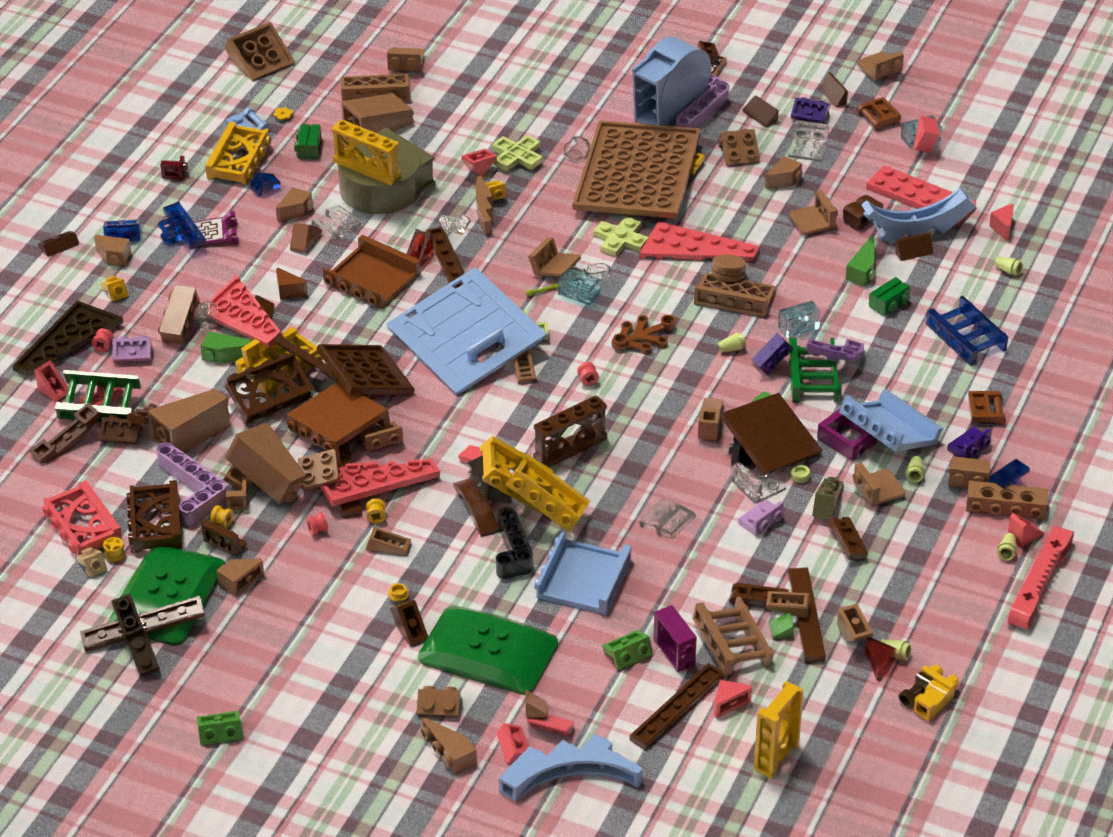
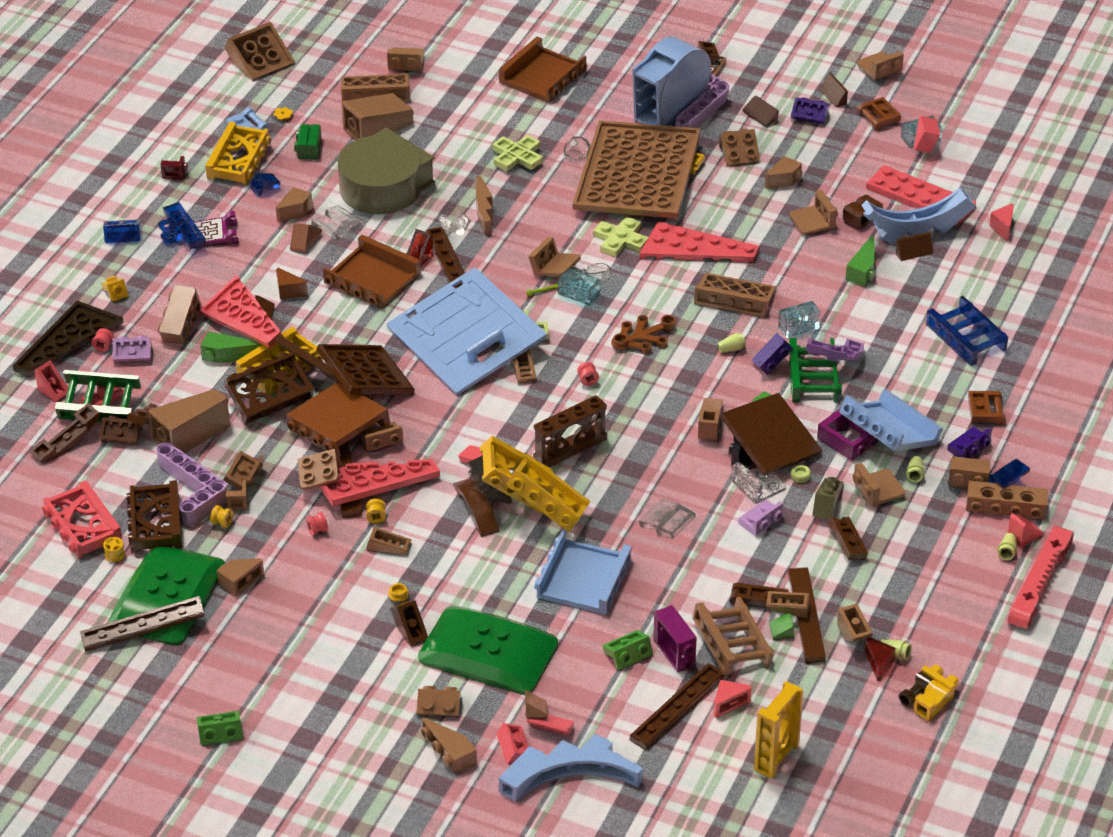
reddish brown slope [38,231,79,257] -> none
tan bracket [76,547,107,577] -> none
medium nougat slope [94,235,131,267] -> none
dark brown slope [111,593,160,678] -> none
clear hair [193,301,220,331] -> none
reddish brown bracket [201,520,247,556] -> none
medium nougat slope [225,422,306,504] -> none
yellow bracket [241,339,269,368] -> none
yellow fence [331,120,401,186] -> none
coral slope [461,149,497,177] -> none
yellow bracket [485,180,506,200] -> none
black beam [496,507,533,579] -> none
medium nougat head [711,254,746,282] -> none
clear bracket [788,120,829,162] -> none
green brick [868,277,911,316] -> none
yellowish green cone [995,256,1023,276] -> none
none -> dark orange panel [499,36,587,103]

